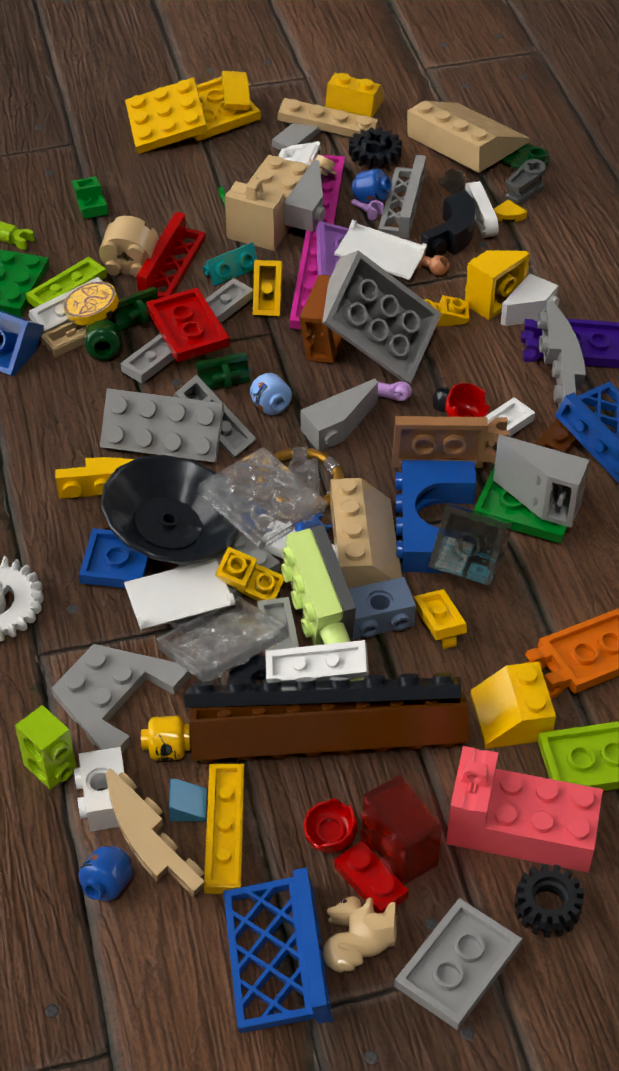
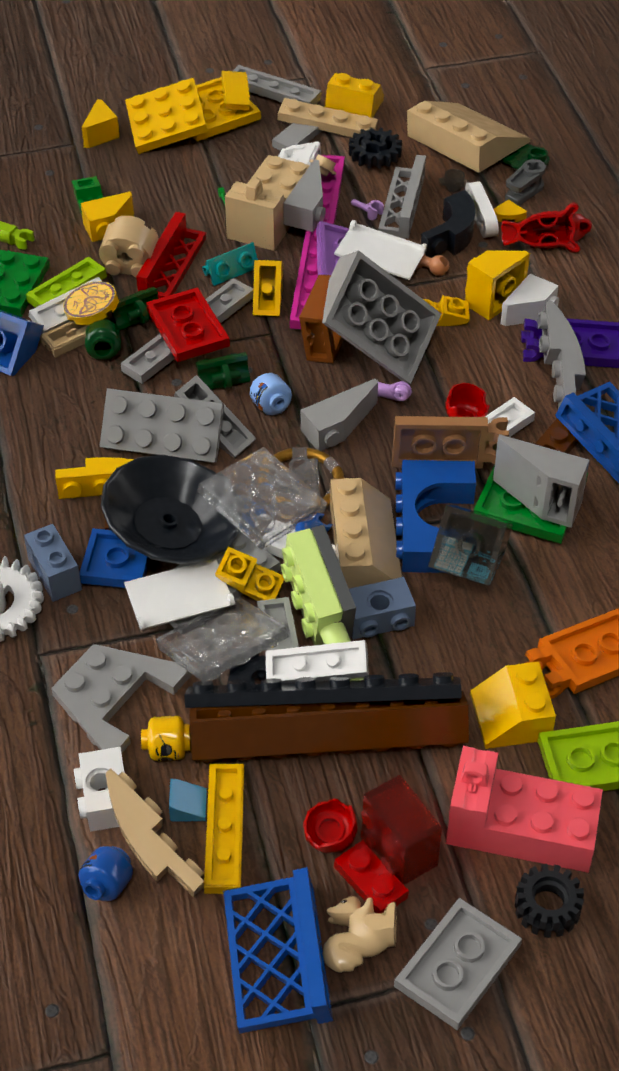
lime brick [15,705,77,789] -> none
blue head [352,169,392,204] -> none
yellow plate [414,589,467,649] -> none
black hinge [433,387,451,412] -> none
none -> sand blue brick [24,524,82,602]
none -> yellow slope [81,191,134,242]
none -> yellow slope [82,99,120,148]
none -> light grey plate [233,65,321,105]
none -> red animal [501,203,592,253]

